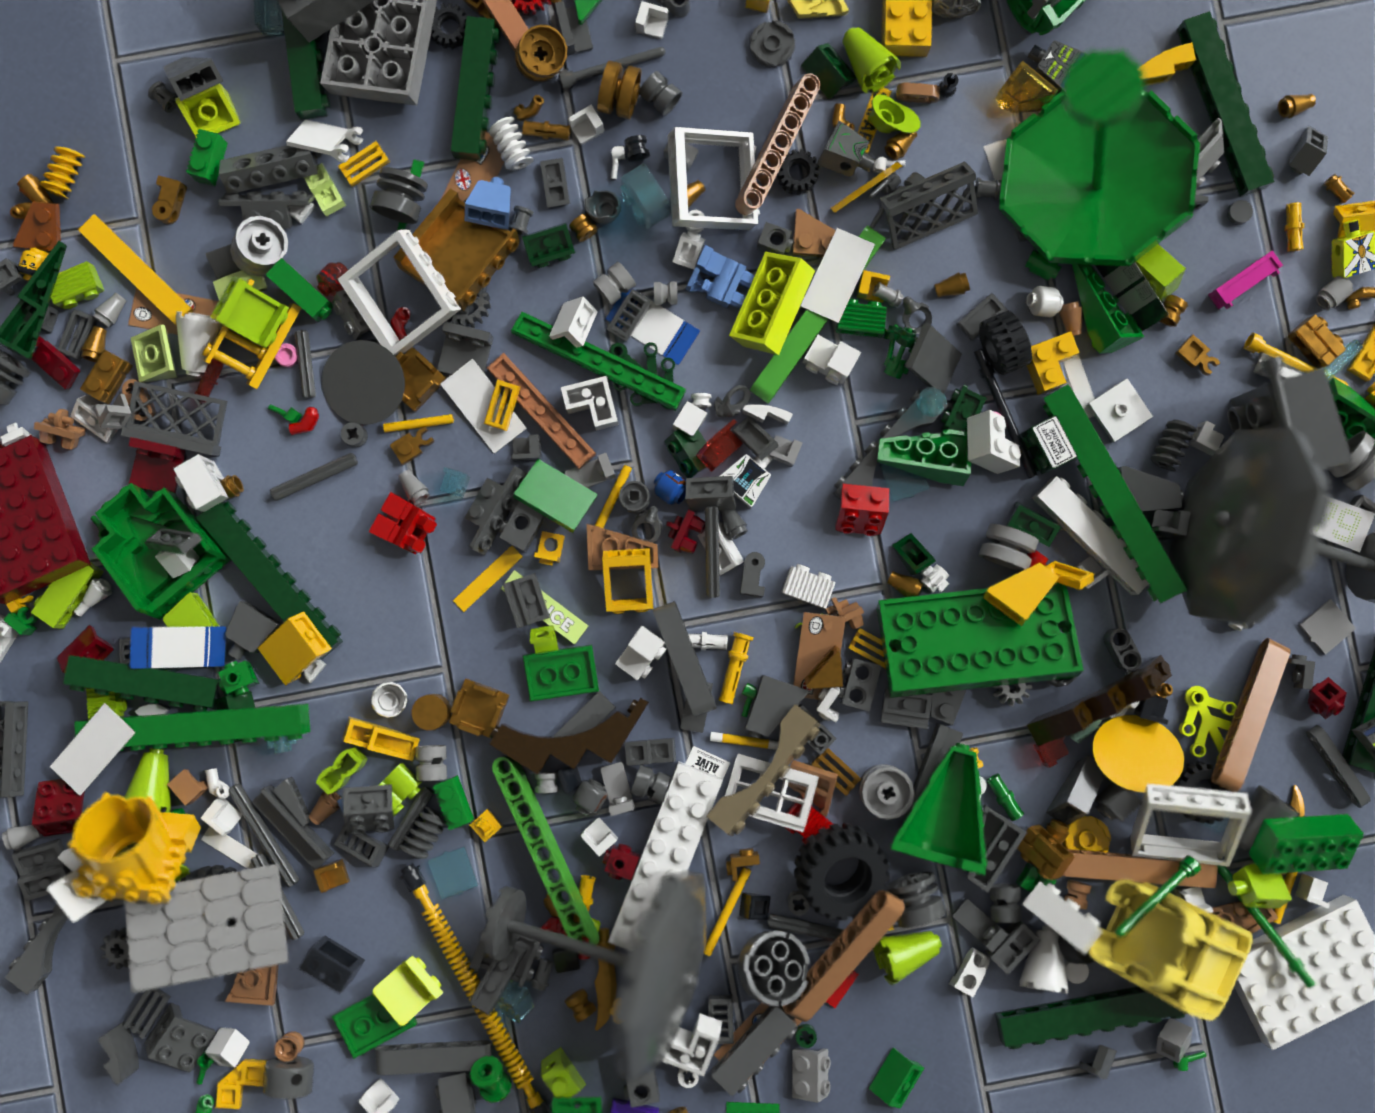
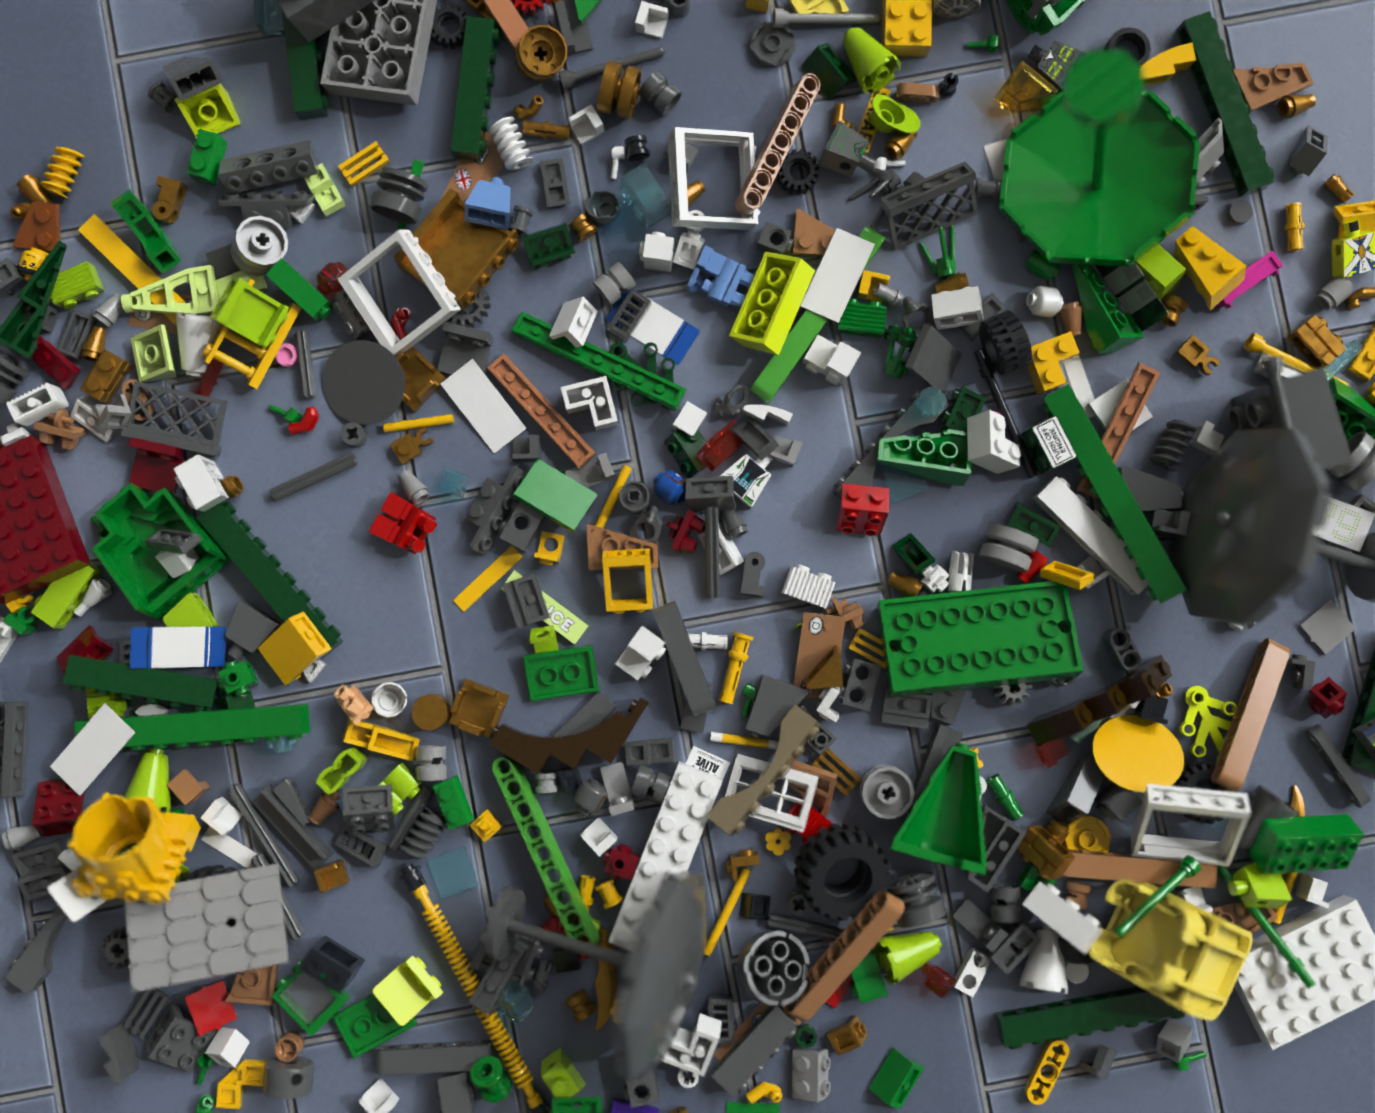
white arm [205,768,230,799] -> none
white flag [286,120,363,163] -> none
yellow tile [484,379,521,431] -> none
light grey wheel [654,281,678,305] -> none
white bush [691,393,711,408] -> none
yellow sticker [830,161,902,213] -> none
yellow slope [983,563,1059,626] -> none
none -> white brick [6,383,69,426]
none -> green arch [110,189,182,274]
none -> yellowish green plate [121,265,219,315]
none -> red piece [184,980,238,1036]
none -> window [272,959,351,1037]
none -> light nougat hips [334,684,373,725]
none -> yellow bush [595,878,624,909]
none -> white brick [639,232,674,272]
none -> yellow arm [746,1082,782,1104]
none -> yellow plant [765,828,791,856]
none -> light grey piece [772,8,881,28]
none -> pearl gold bracket [826,1015,867,1055]
none -> green brick [850,948,888,1004]
none -> green plant [919,225,957,279]
none -> clear red bracket [921,962,956,998]
none -> white brick [931,286,984,330]
none -> white arm [947,551,975,592]
none -> green hand [967,34,1000,52]
none -> yellow beam [1024,1039,1069,1105]
none -> nougat tile [1075,363,1161,499]
none -> black tyre [1104,27,1151,66]
none -> yellow wedge [1174,226,1246,310]
none -> medium nougat wing [1233,63,1314,112]

